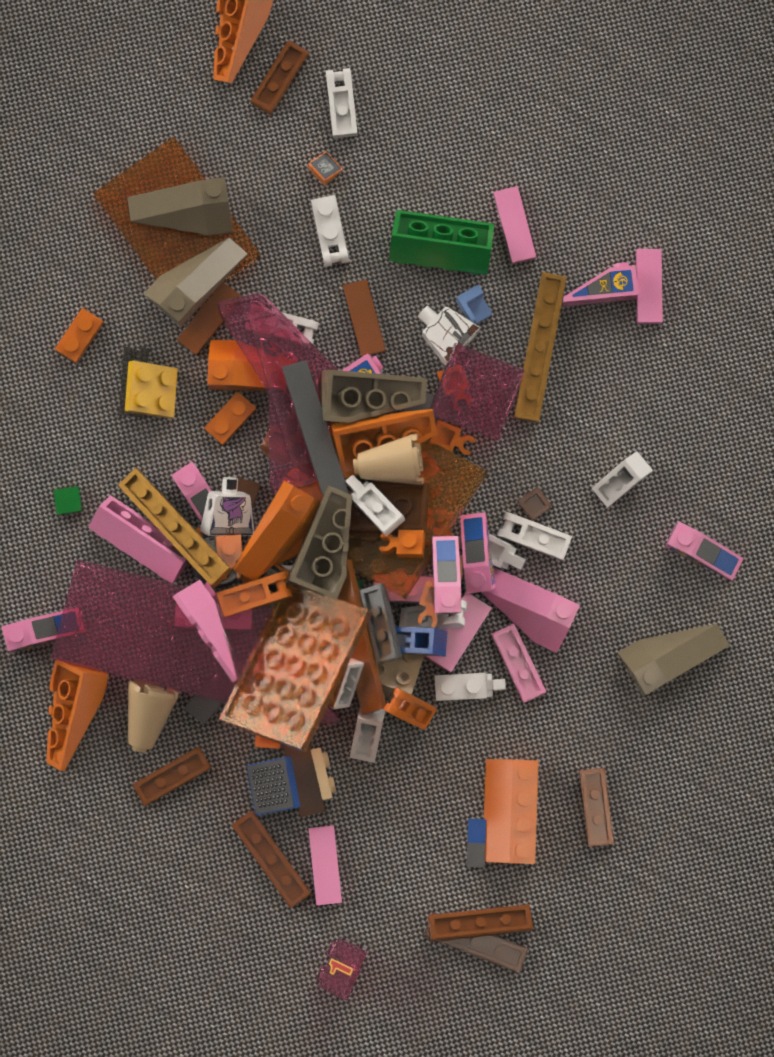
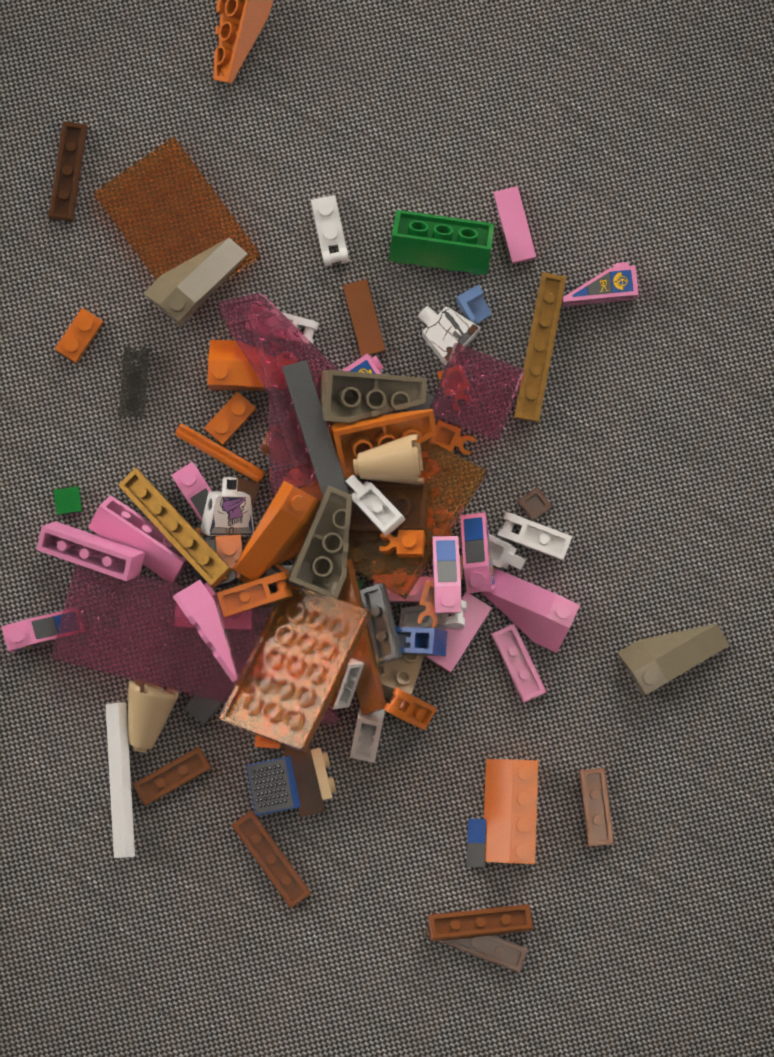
orange wedge [46,658,109,771] -> none
yellow plate [125,361,178,419] -> none
dark tan wedge [127,177,233,236] -> none
dark orange tile [176,282,243,356] -> none
dark orange tile [250,40,310,116] -> none
slope [308,151,343,186] -> none
bright pink tile [308,825,342,905] -> none
clear pink slope [316,937,367,1001] -> none
white plate [326,68,358,138] -> none
white hinge [434,673,506,701] -> none
white arch [592,451,653,508] -> none
bright pink tile [636,249,663,324] -> none
slope [665,522,744,581] -> none
none -> bright pink brick [37,521,145,581]
none -> reddish brown tile [48,121,88,222]
none -> white tile [106,702,135,858]
none -> orange axle [175,424,265,483]

